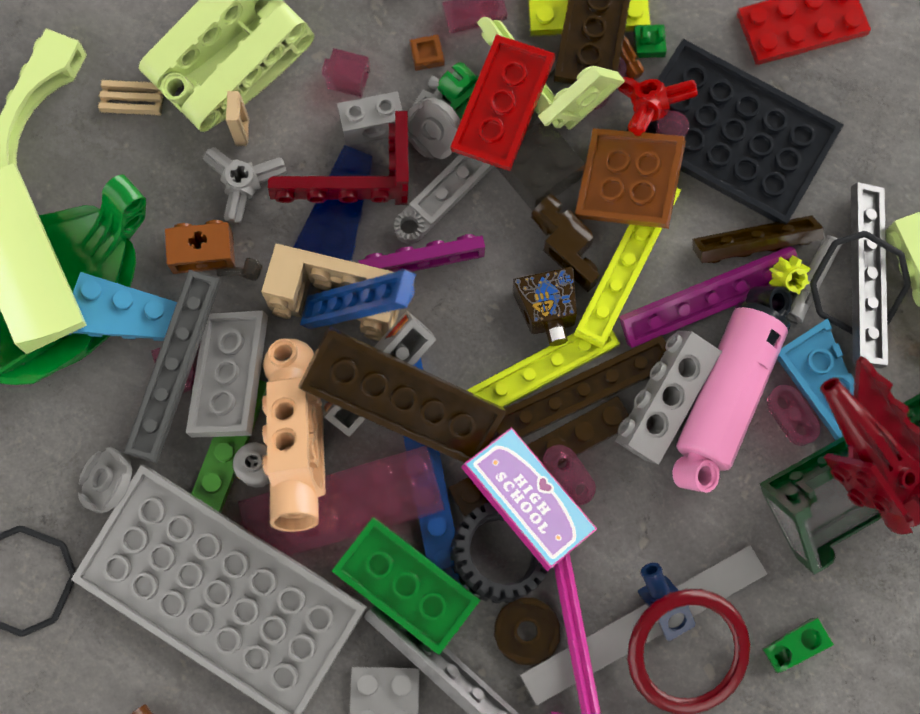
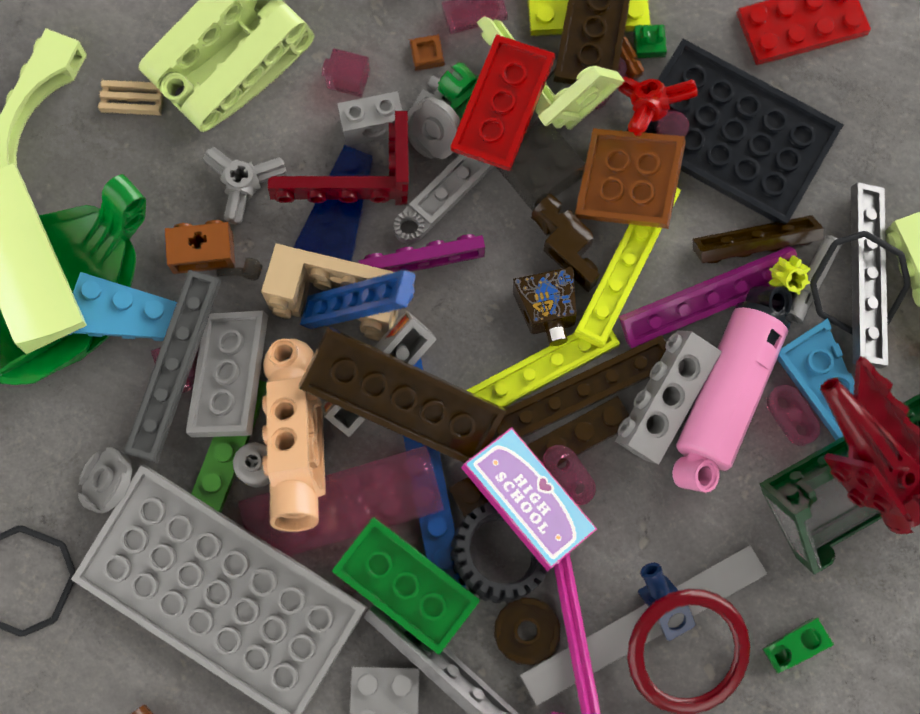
tan tile [226,91,249,146] -> none

